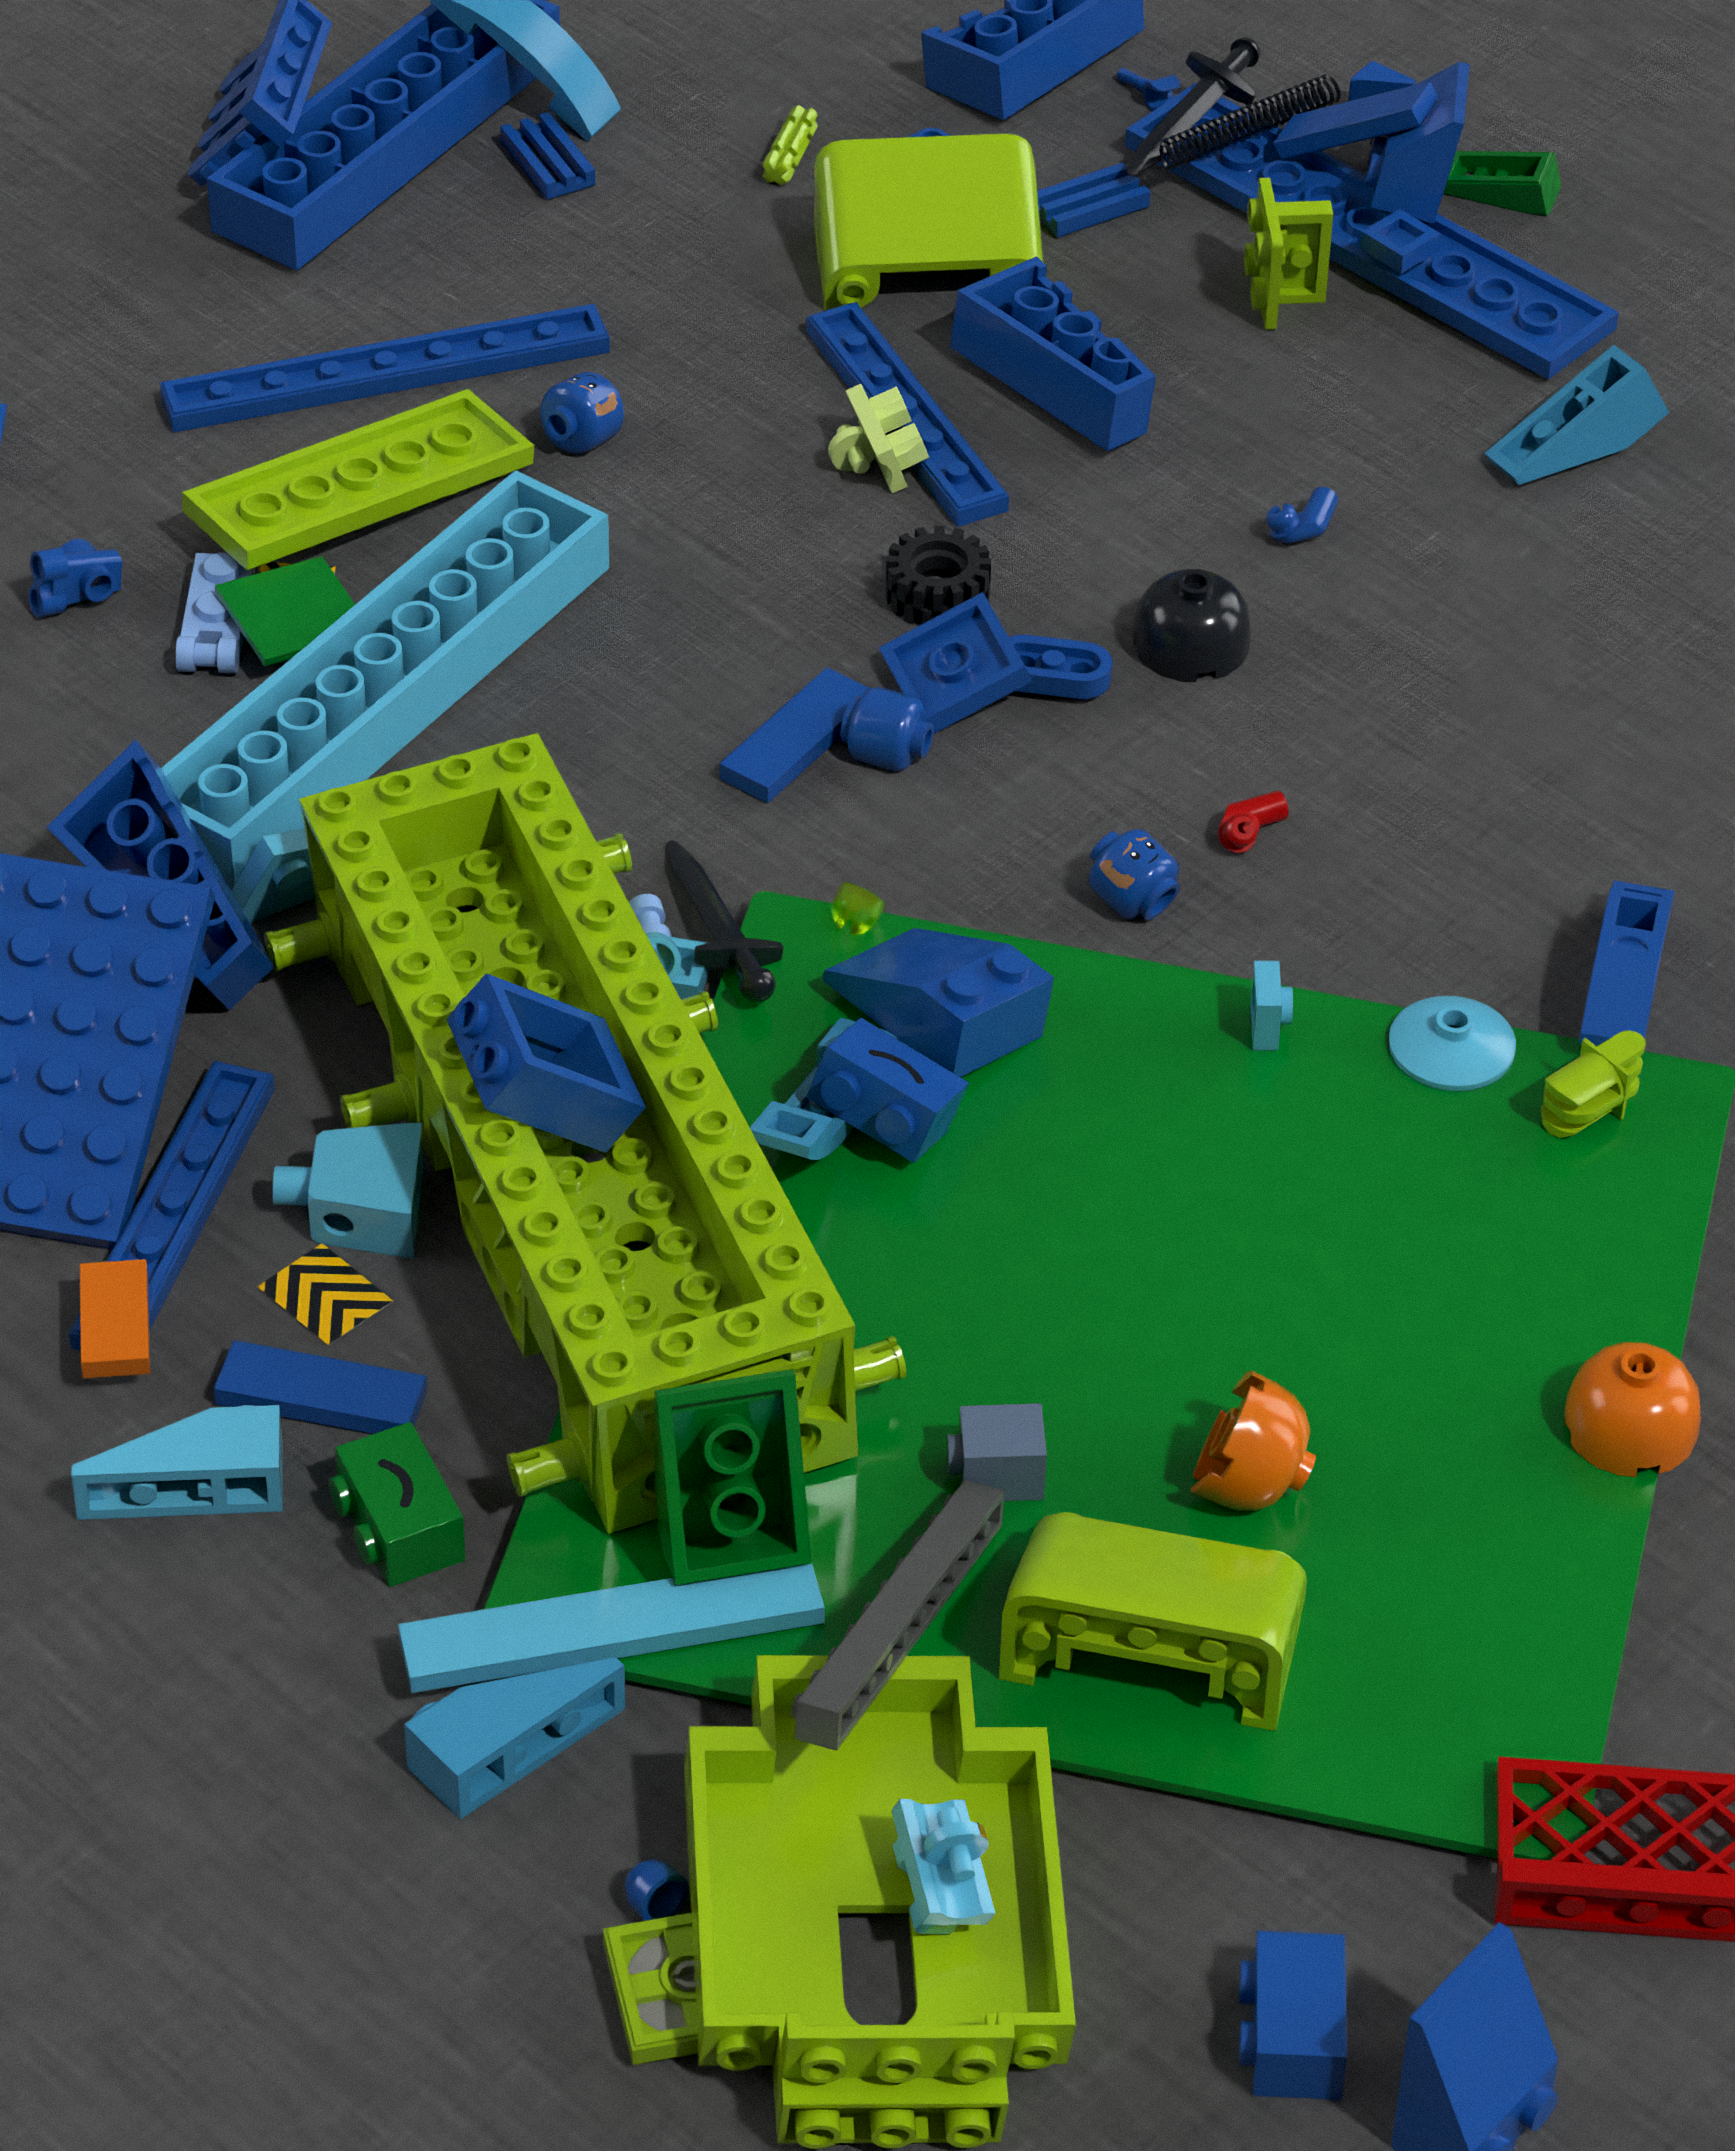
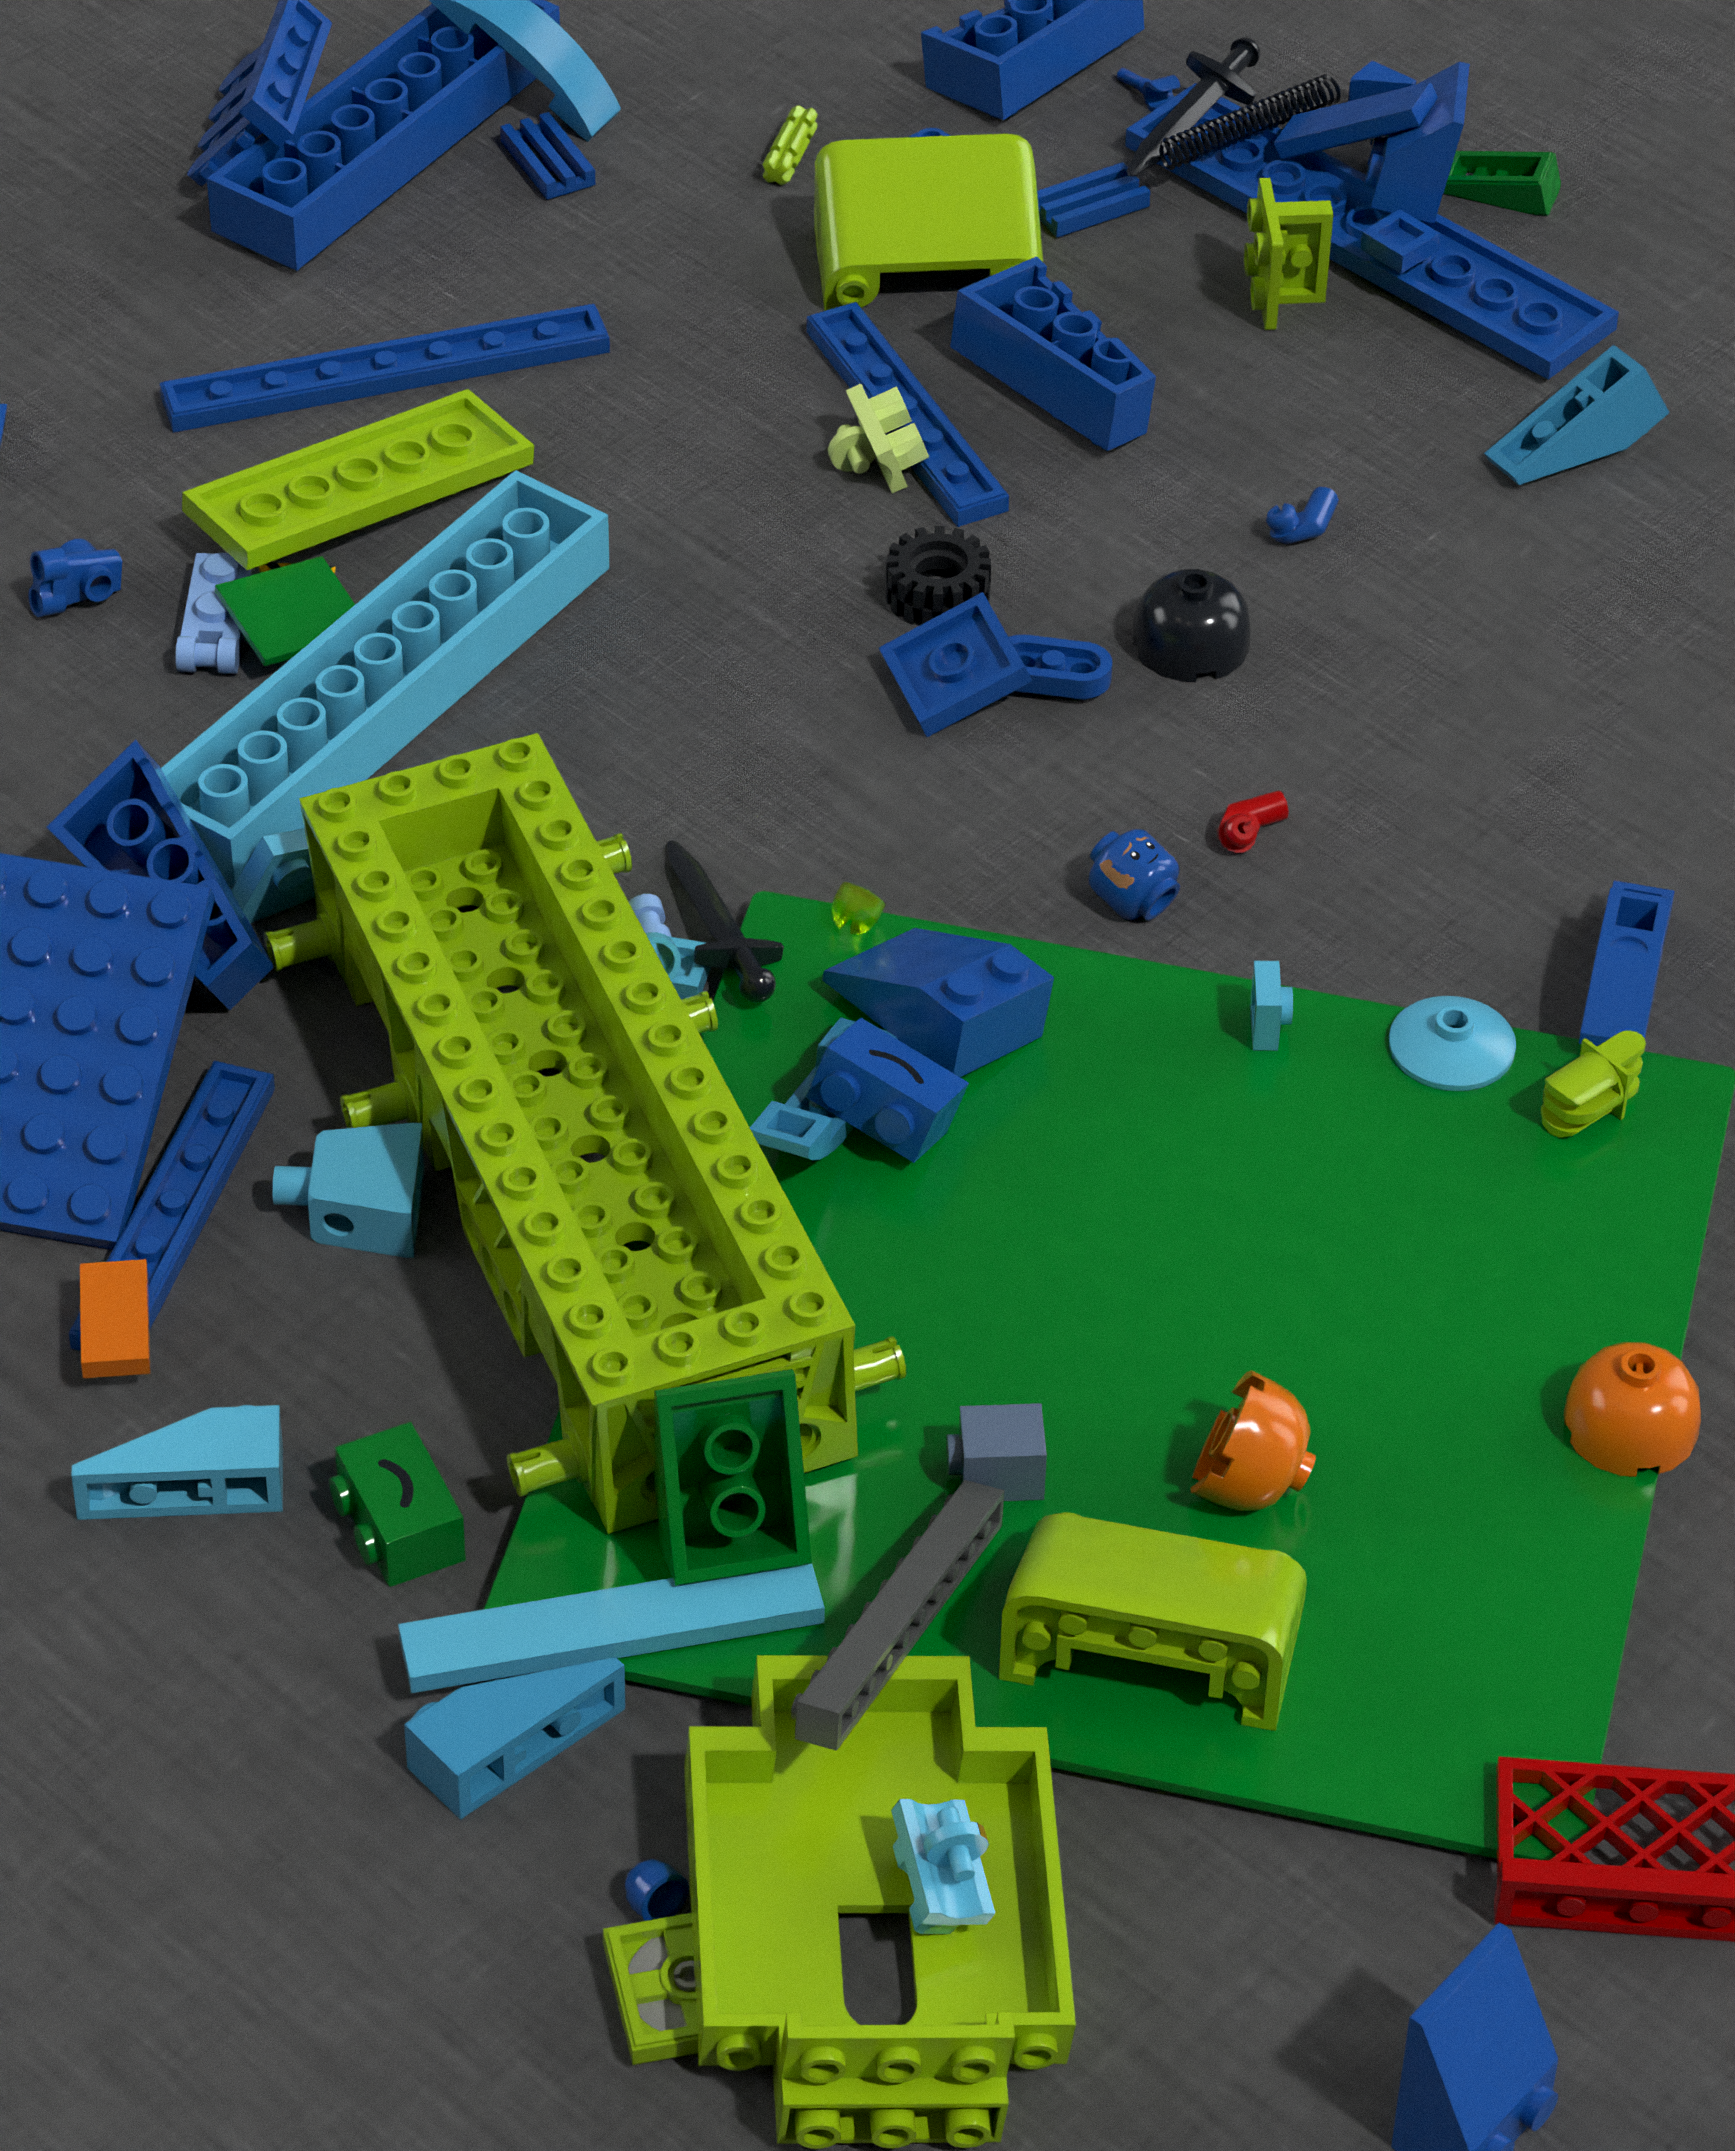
blue tile [214,1340,428,1434] -> none
sticker [257,1243,393,1346] -> none
blue window [446,973,646,1153] -> none
blue head [540,372,624,454] -> none
blue tile [719,667,870,804] -> none
blue head [840,687,934,773] -> none
blue brick [1238,1931,1347,2100] -> none

